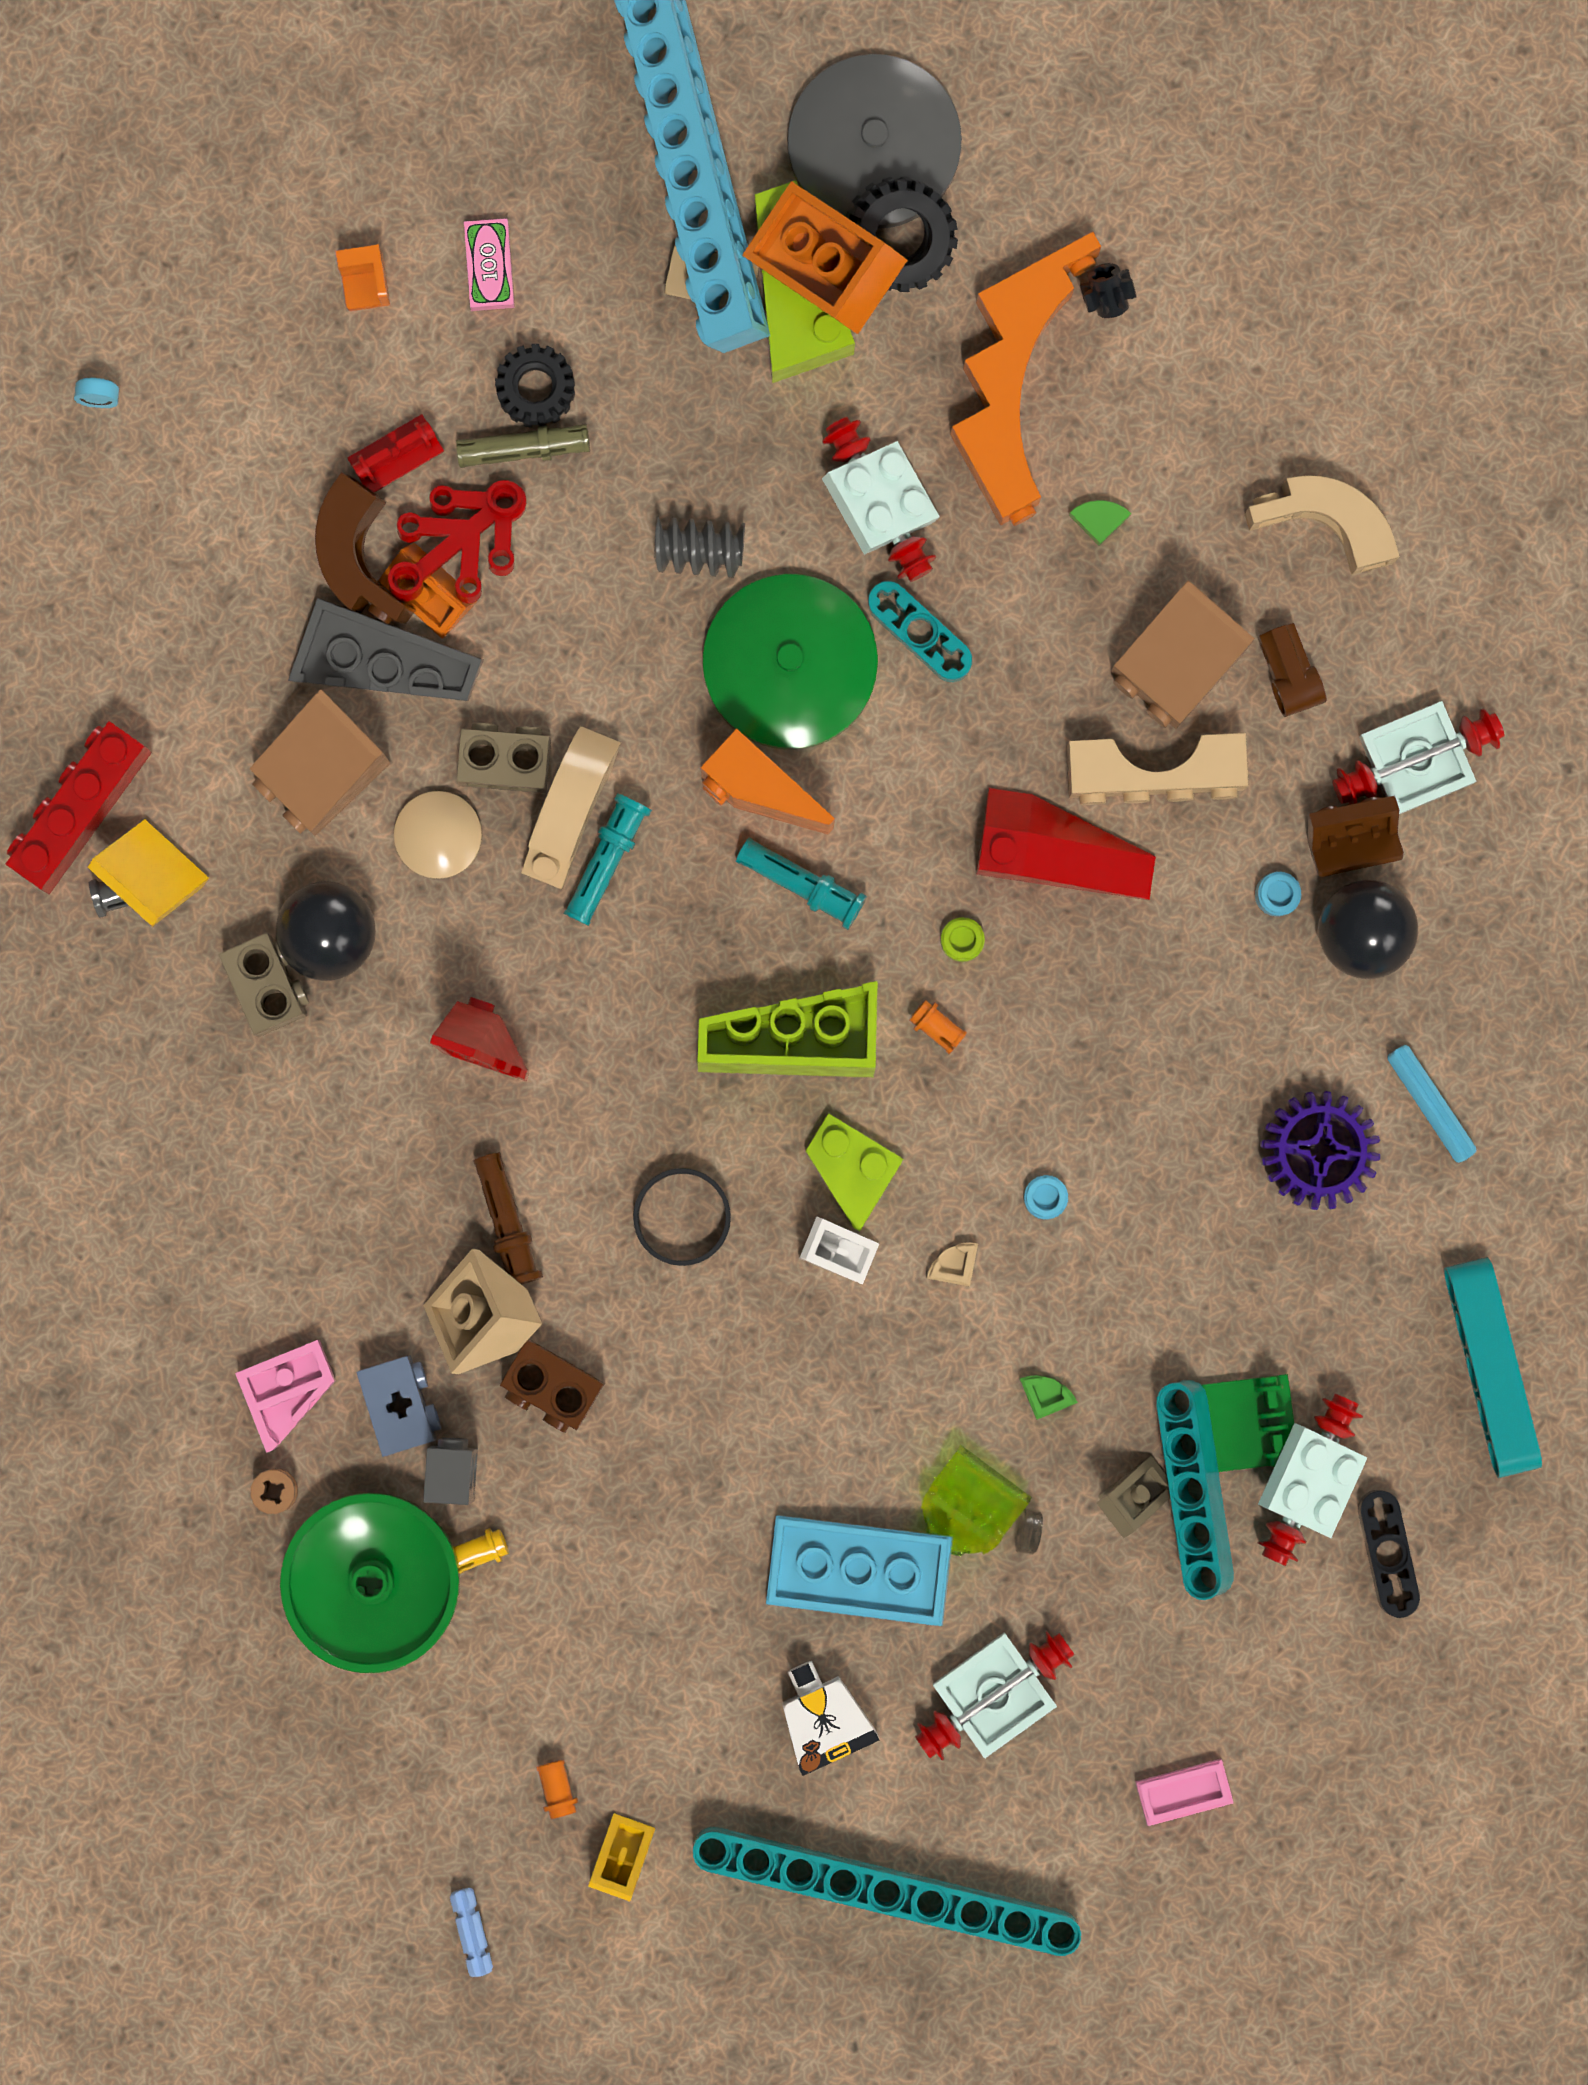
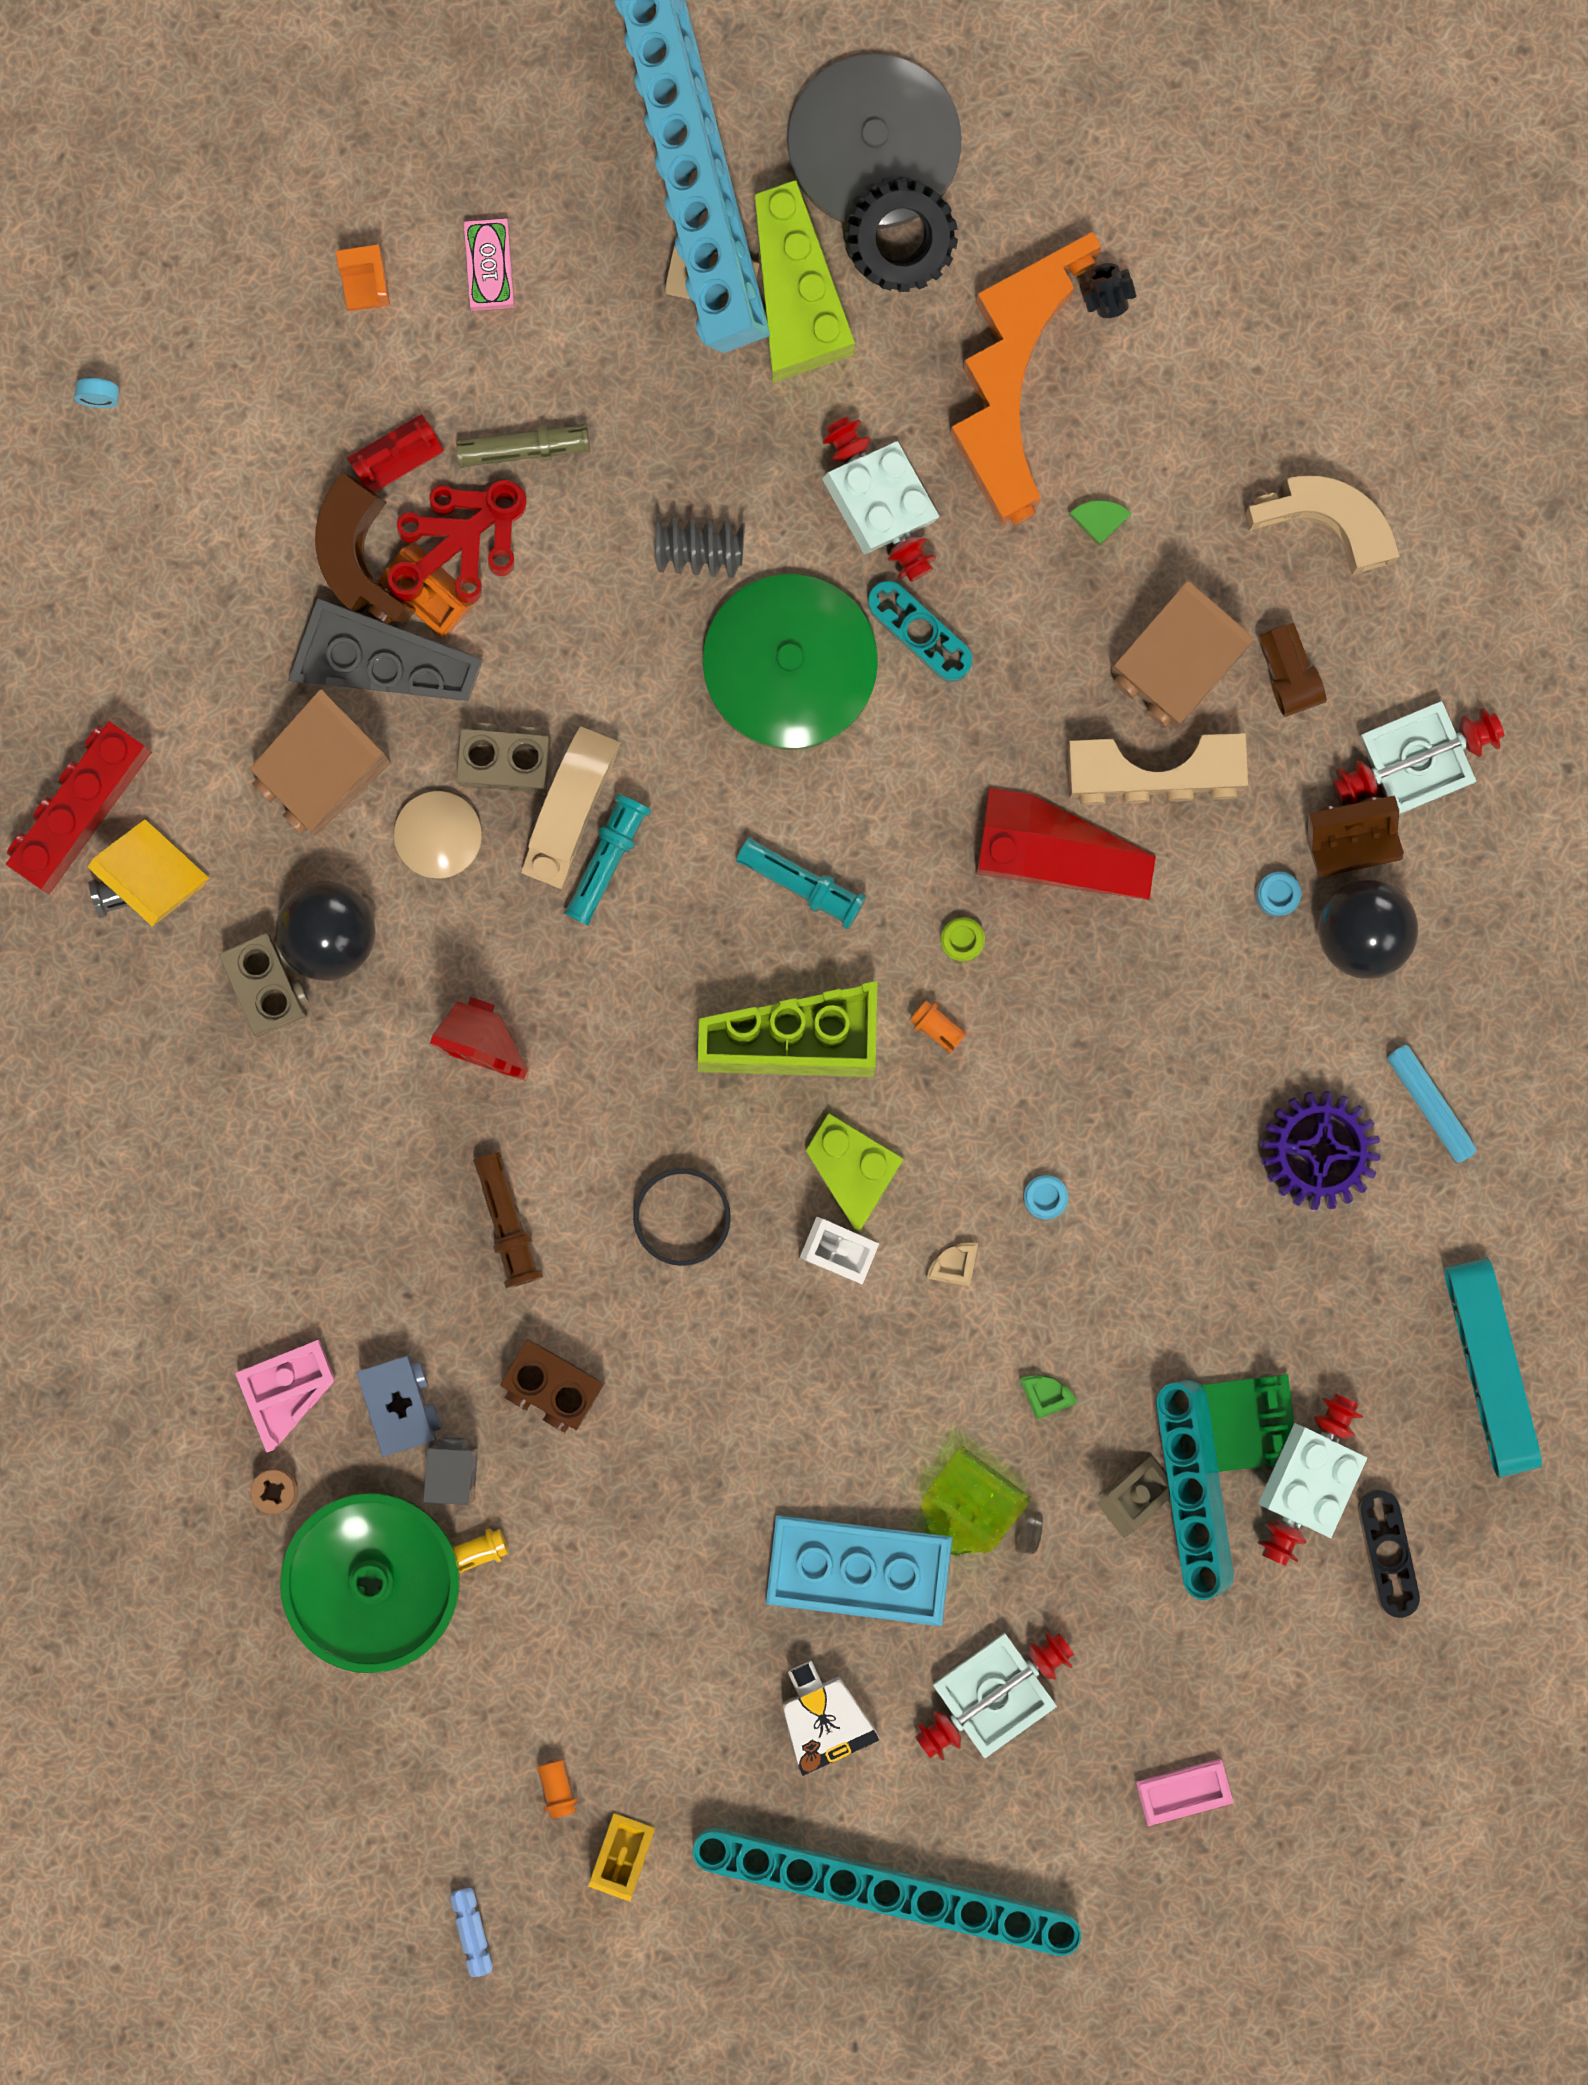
tan slope [423,1249,542,1374] -> none
black tyre [495,344,575,428] -> none
orange slope [700,729,835,835] -> none
orange slope [742,181,908,334] -> none

